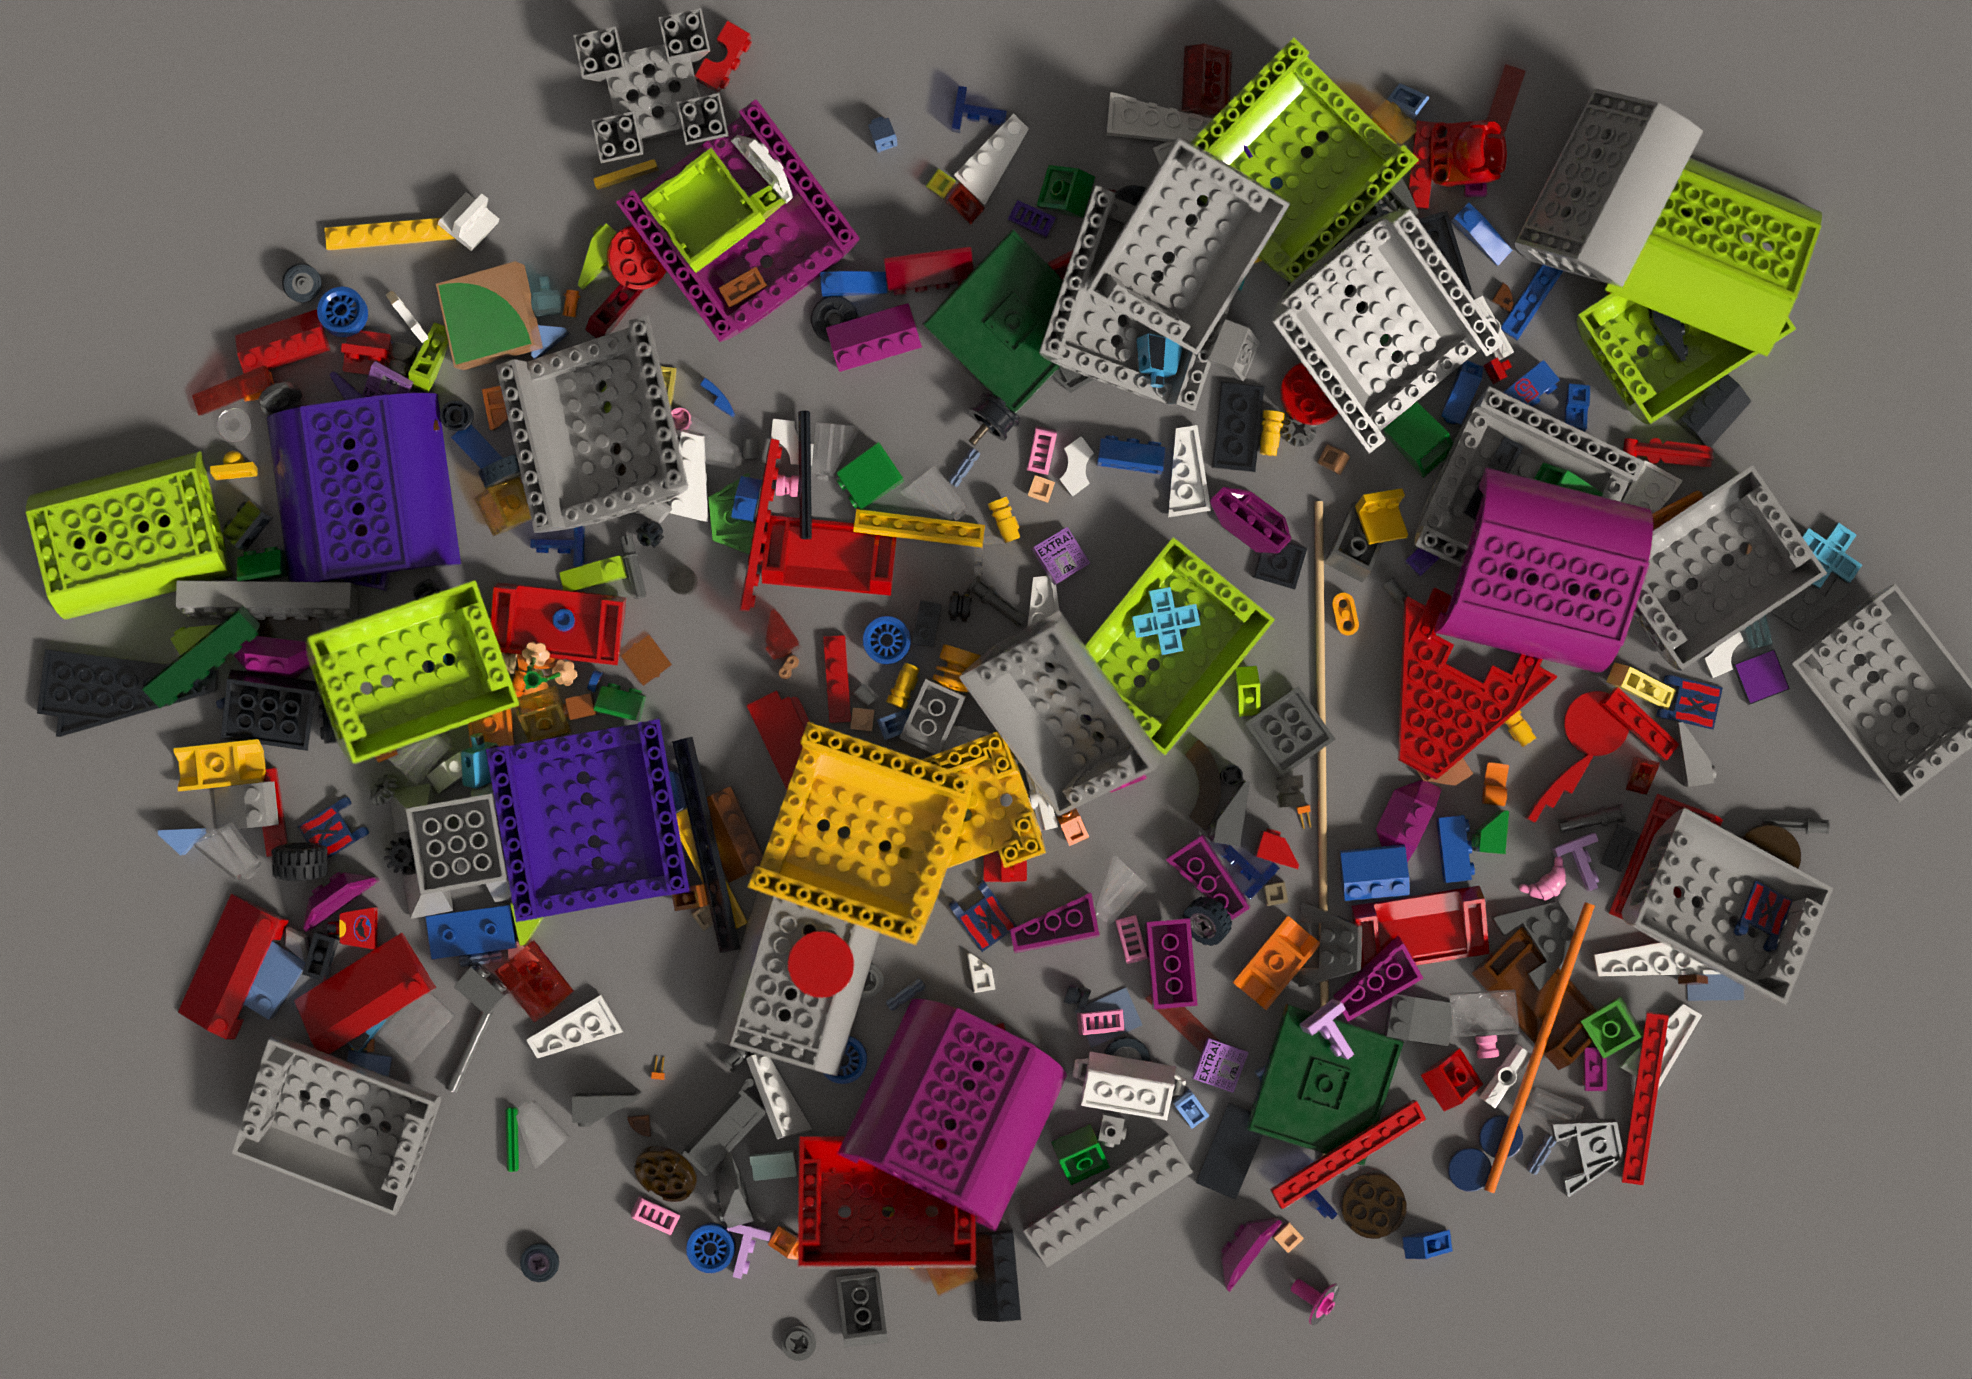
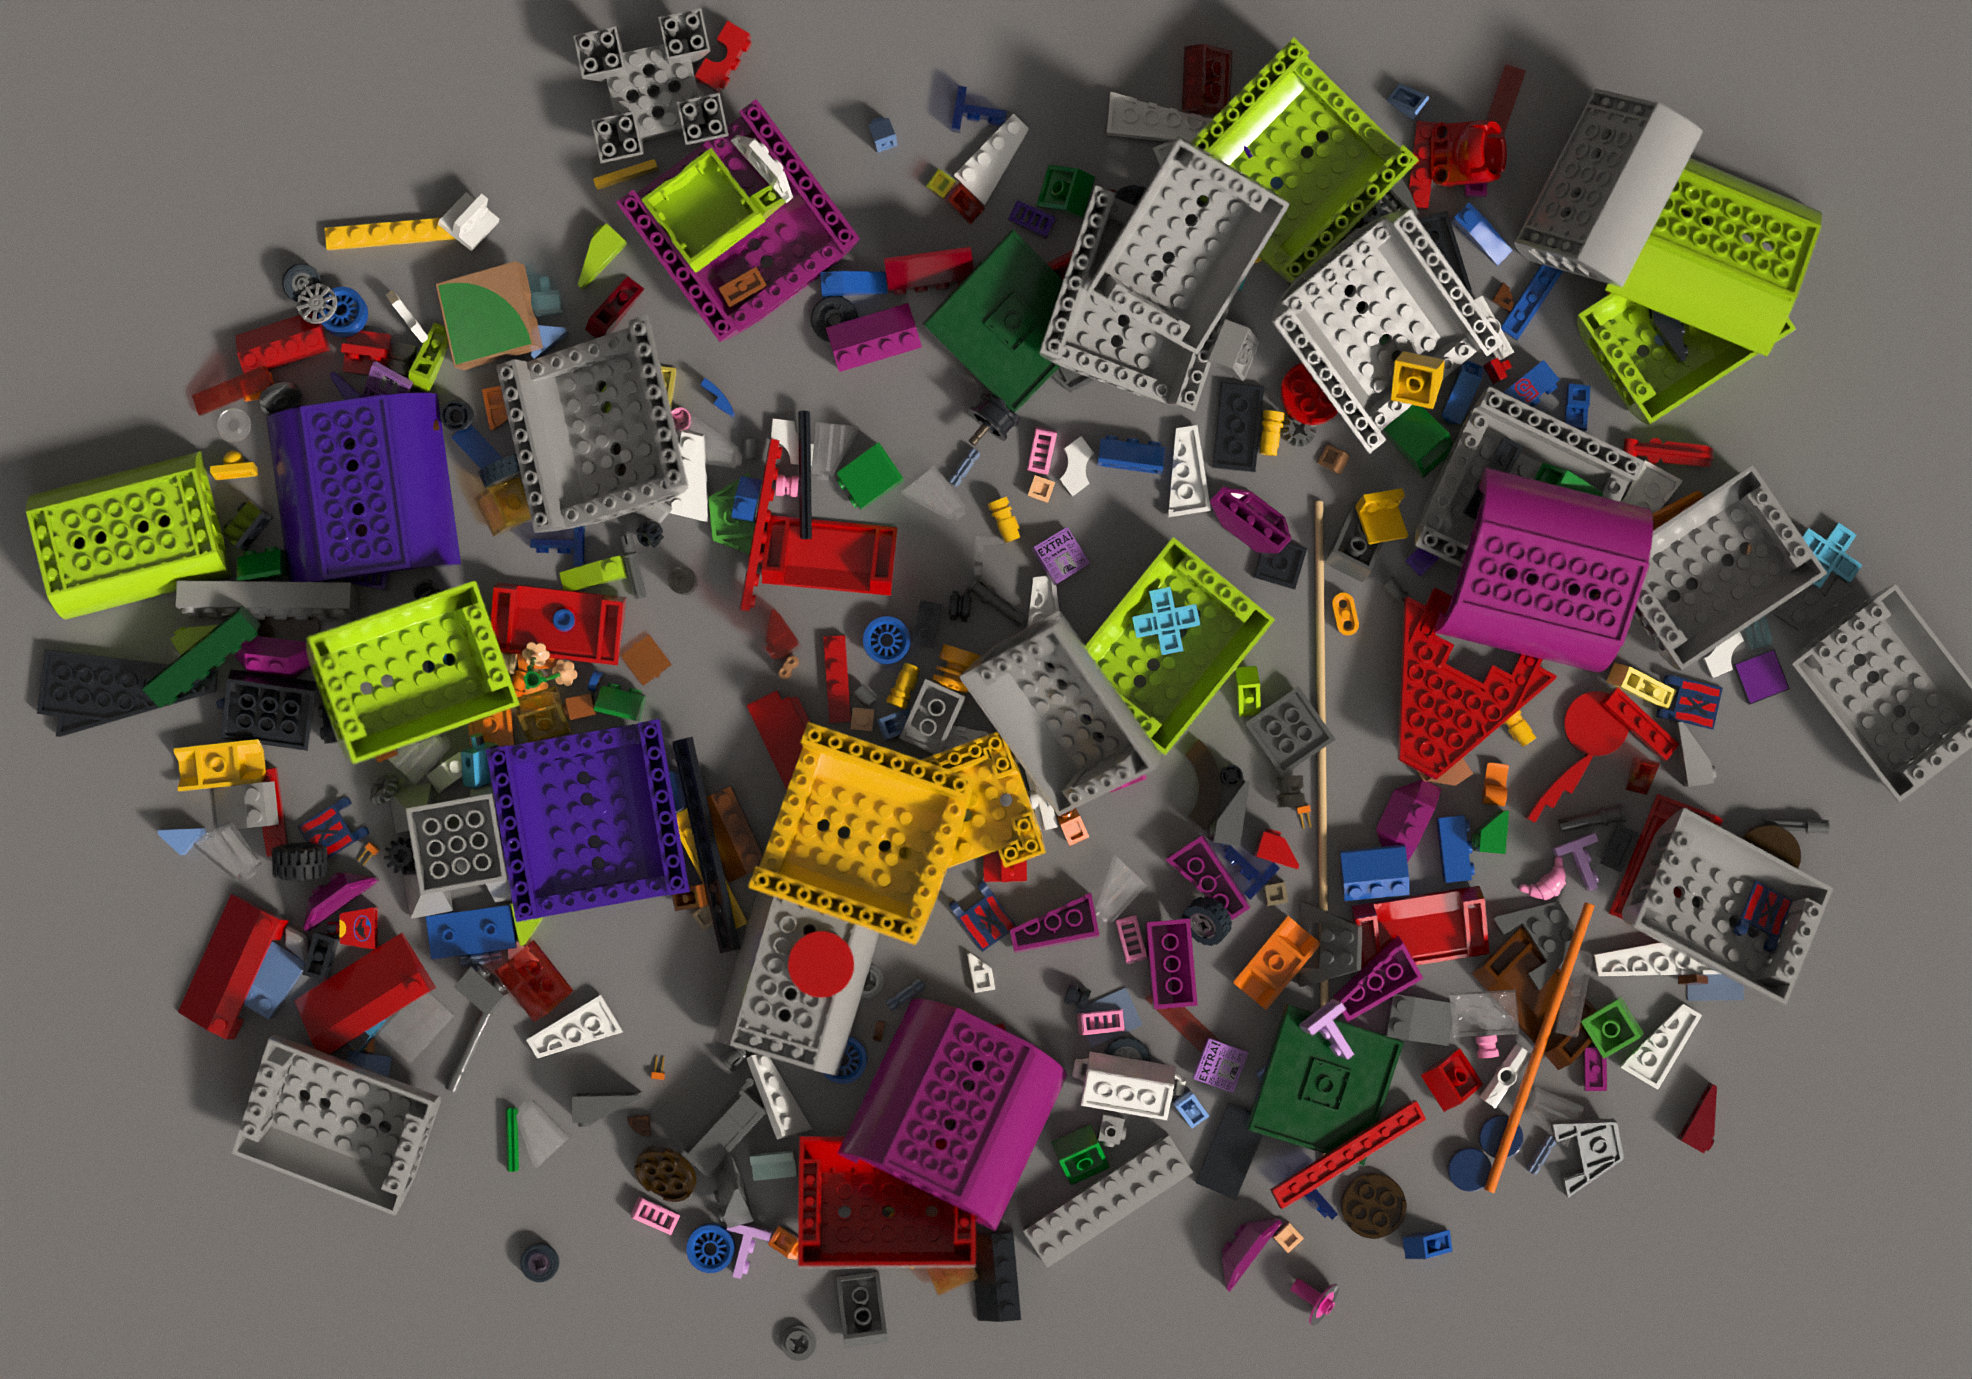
orange pin [562,289,581,317] -> none
red tile [607,225,667,290] -> none
yellow plate [854,509,985,548] -> none
dark azure torso [1137,333,1183,388] -> none
clear yellow slope [1369,100,1417,148] -> none
red plate [1621,1011,1669,1186] -> none
black slope [1676,374,1751,447] -> none
none -> light grey wheel [297,283,337,324]
none -> orange piece [357,841,380,866]
none -> reddish brown tile [873,1020,886,1042]
none -> yellow slope [1391,351,1445,409]
none -> clear tile [1555,950,1594,1037]
none -> dark red slope [1677,1082,1717,1154]

